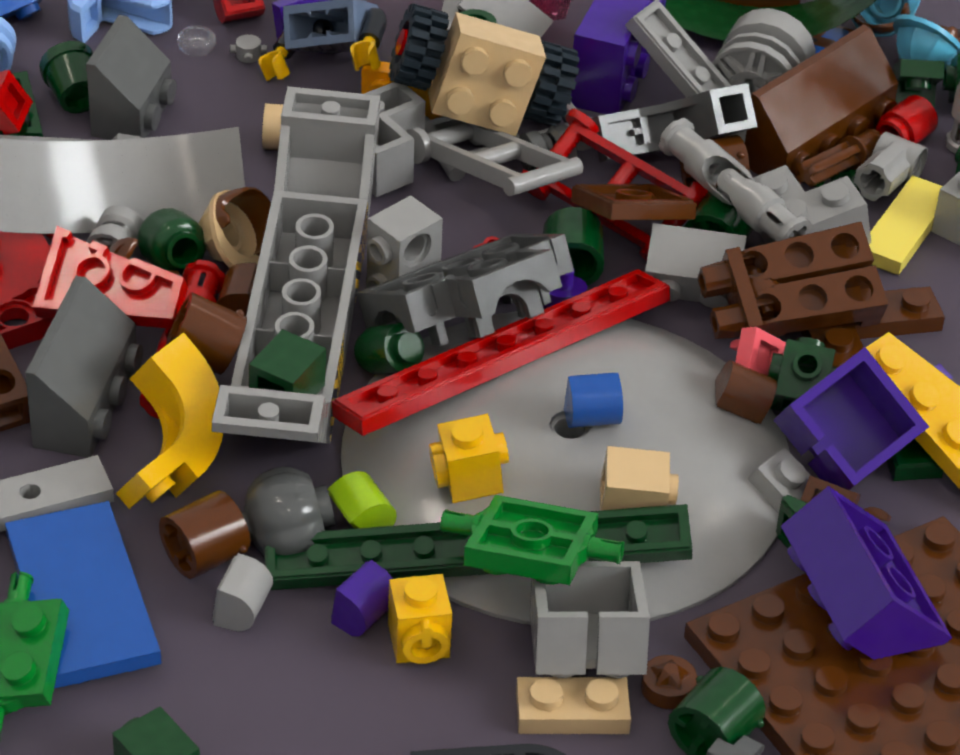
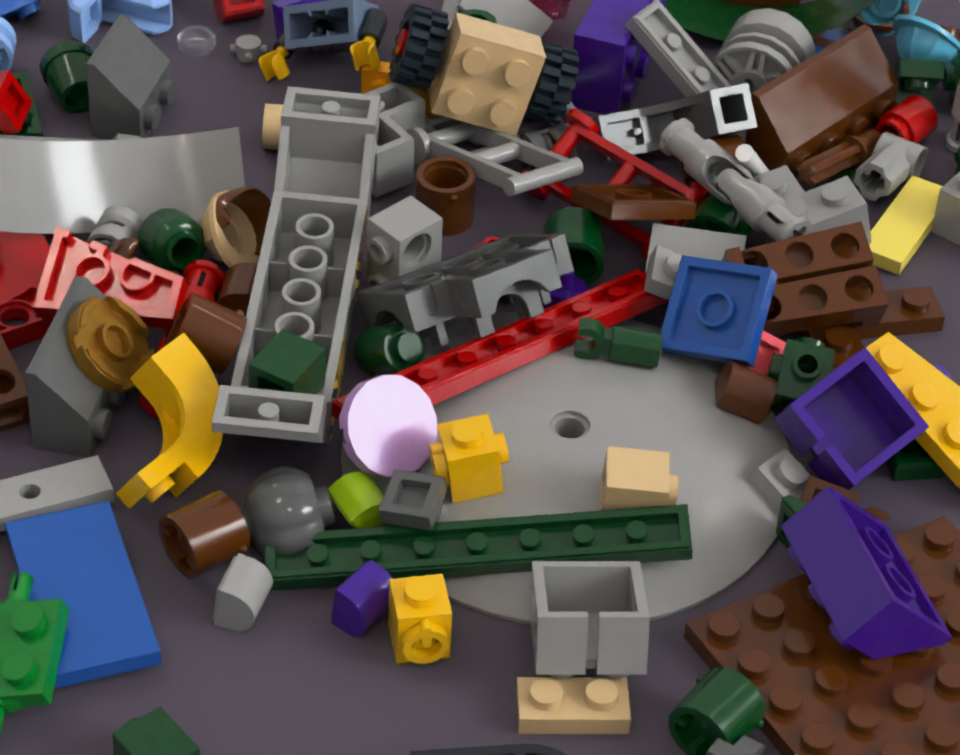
green plate [440,495,625,585] -> none
blue brick [564,373,623,428] -> none
reddish brown tile [641,655,697,709] -> none
none -> pearl gold tile [66,295,155,393]
none -> tile [339,375,437,478]
none -> dark grey tile [378,469,447,531]
none -> reddish brown piece [415,156,476,236]
none -> dark green bar [574,318,663,368]
none -> light grey plate [644,245,682,301]
none -> blue plate [661,255,778,367]
none -> white bar [735,144,769,177]

